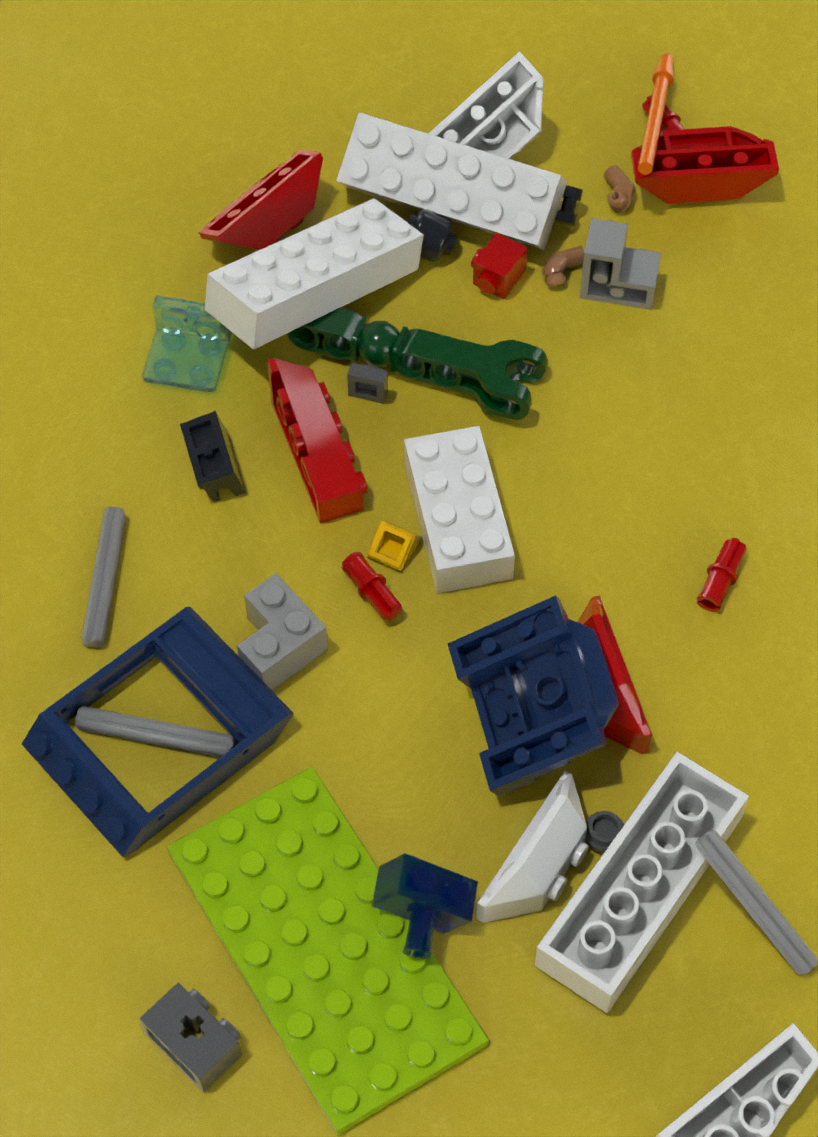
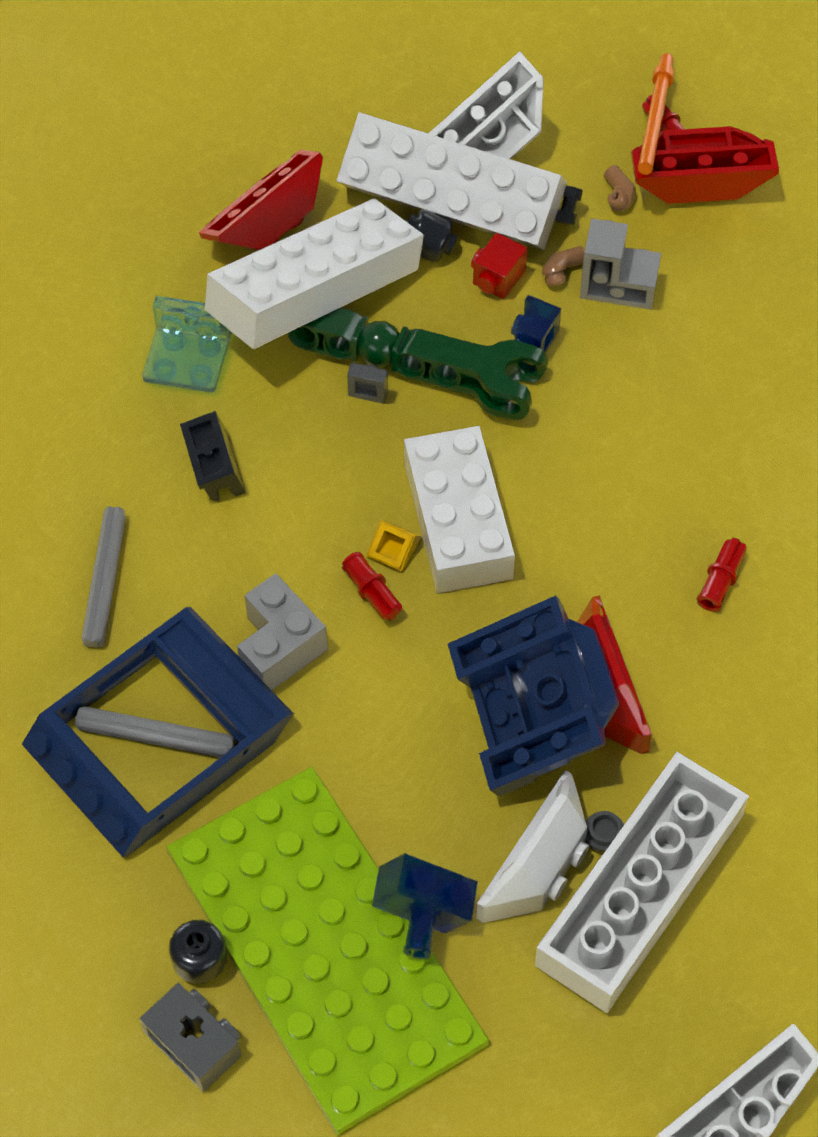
red wedge [267,358,368,523] -> none
light grey axle [695,830,818,975] -> none
none -> black head [169,920,227,983]
none -> clear blue brick [511,295,561,353]

